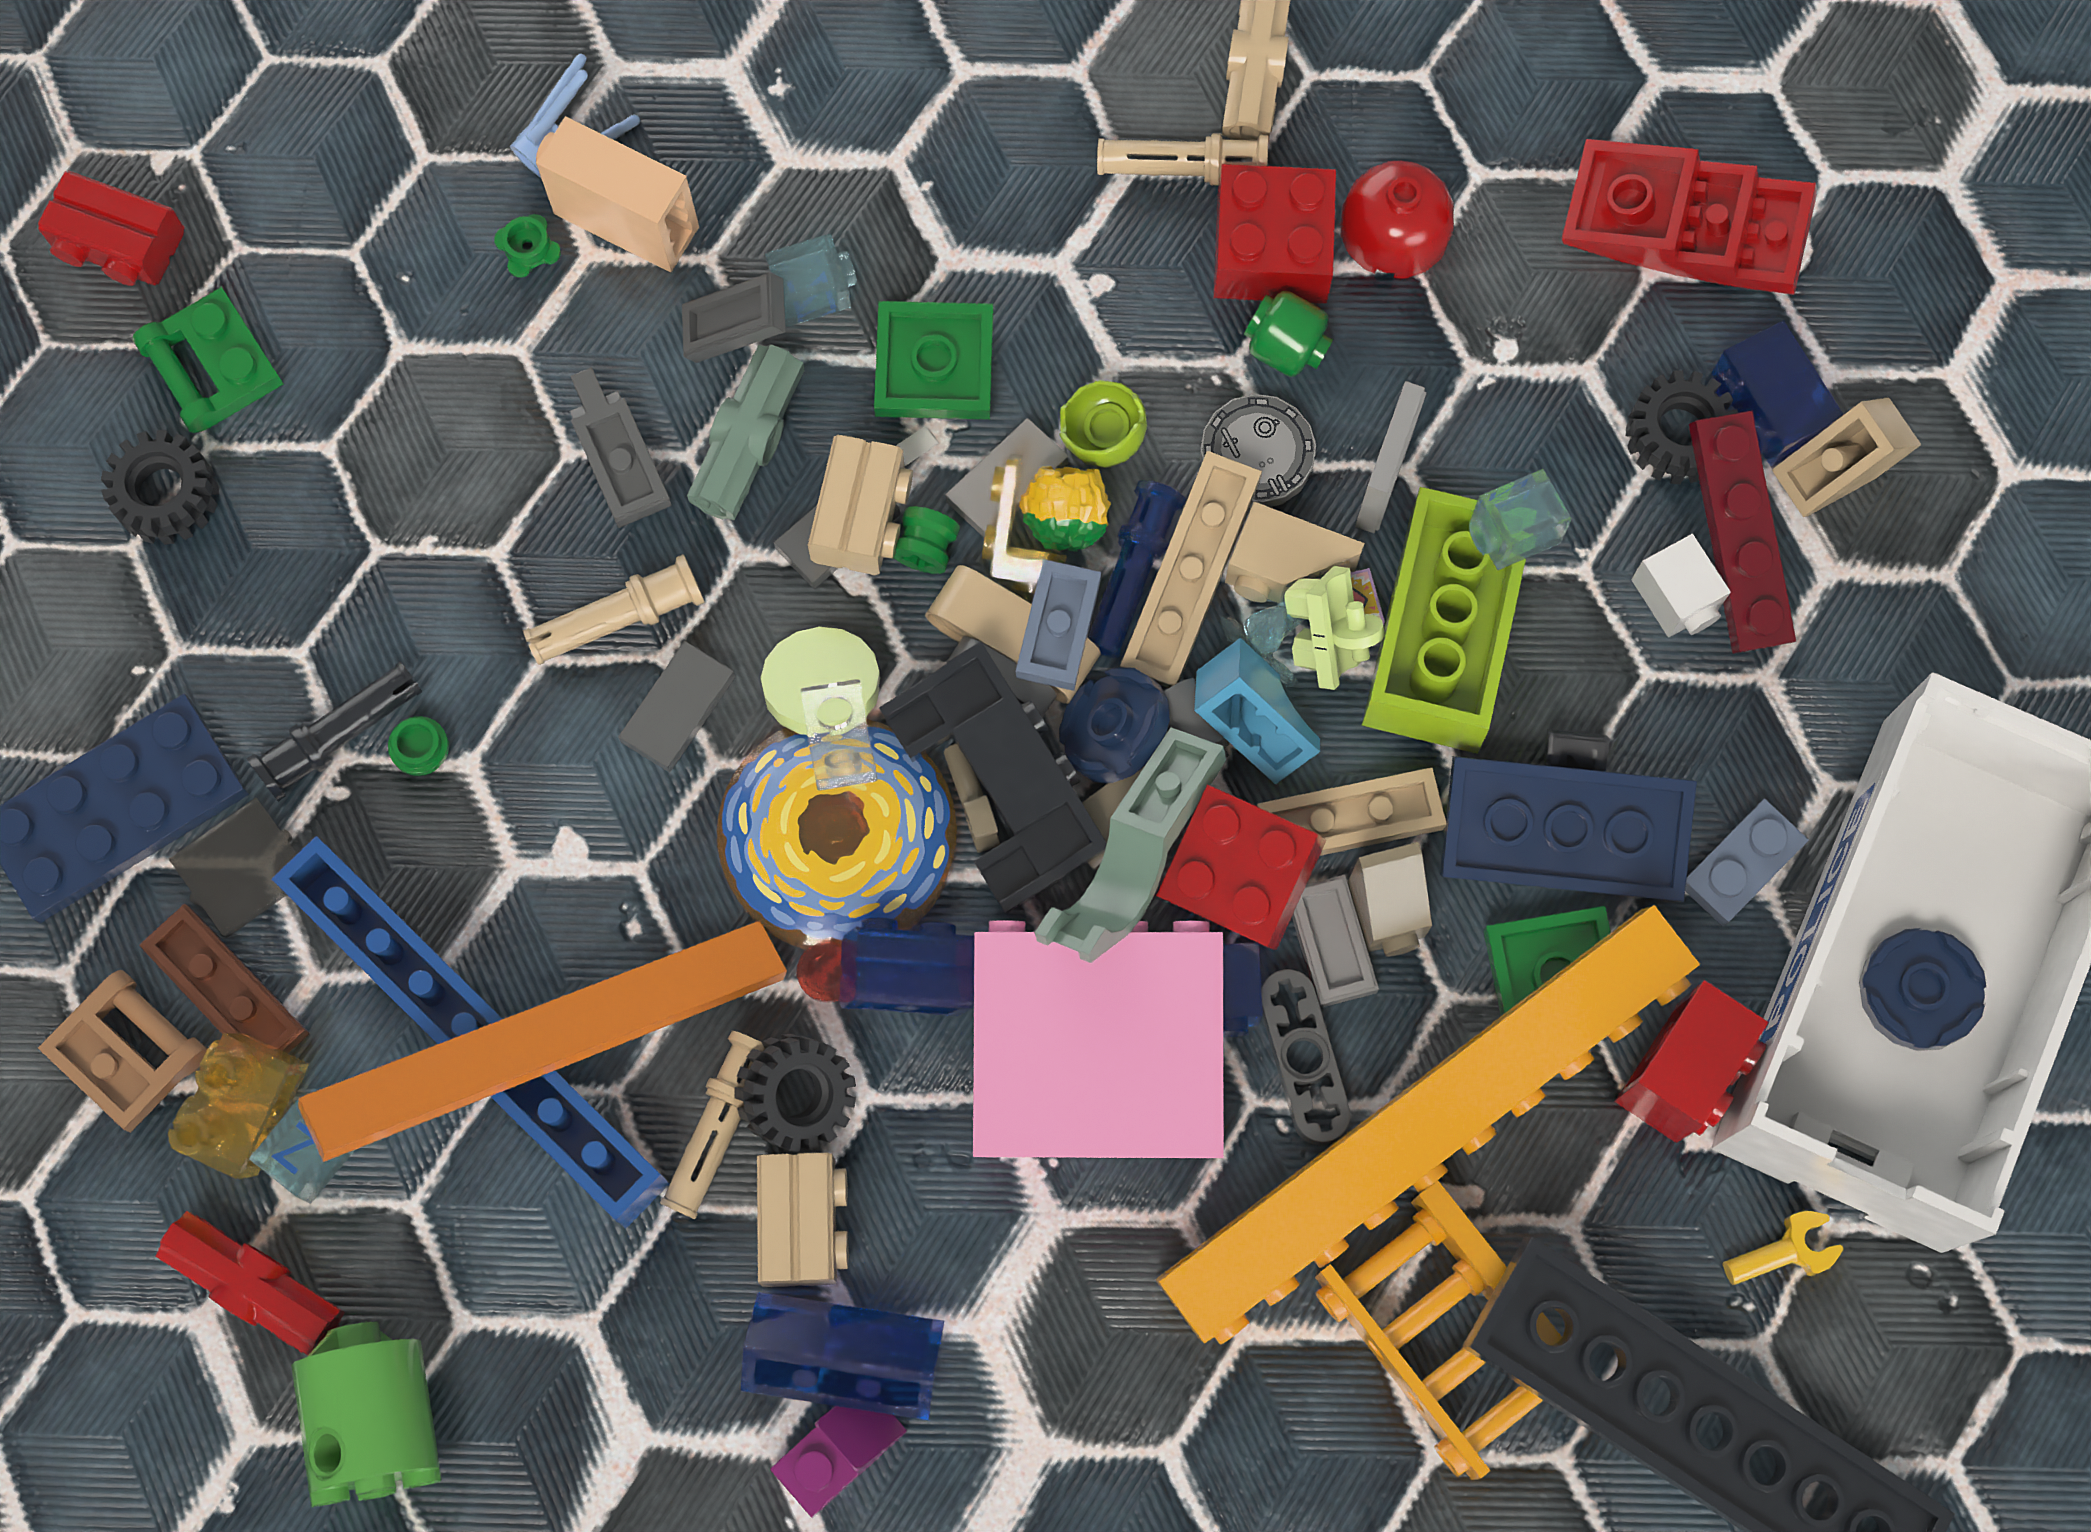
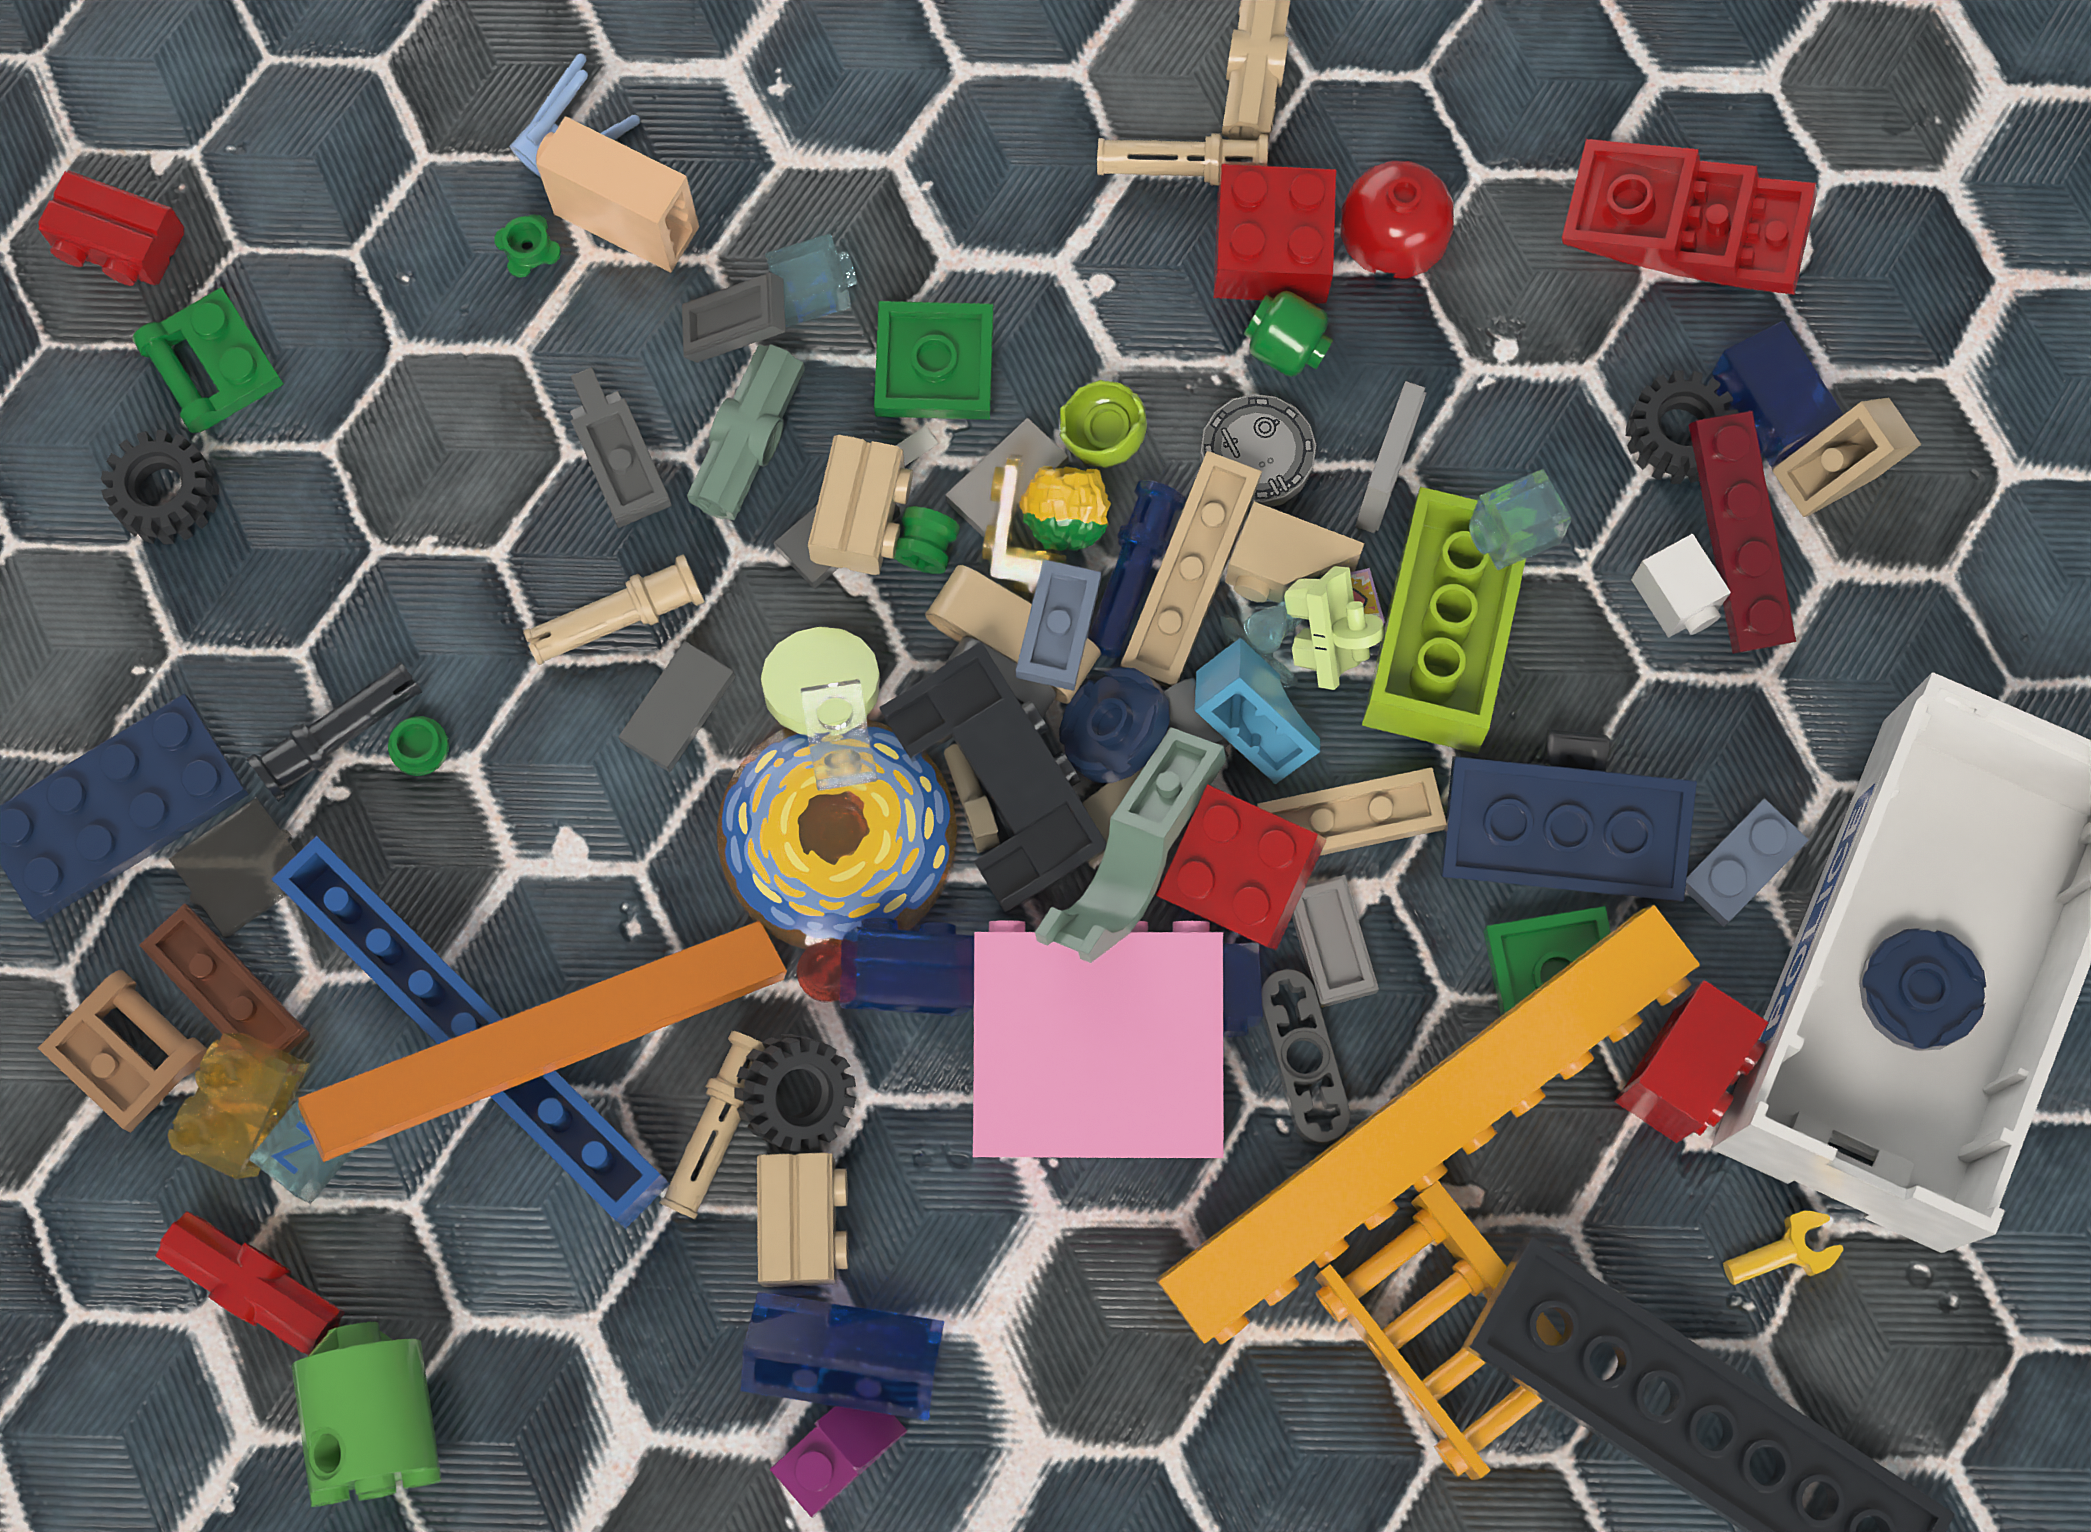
slope [1347,842,1432,957] -> none

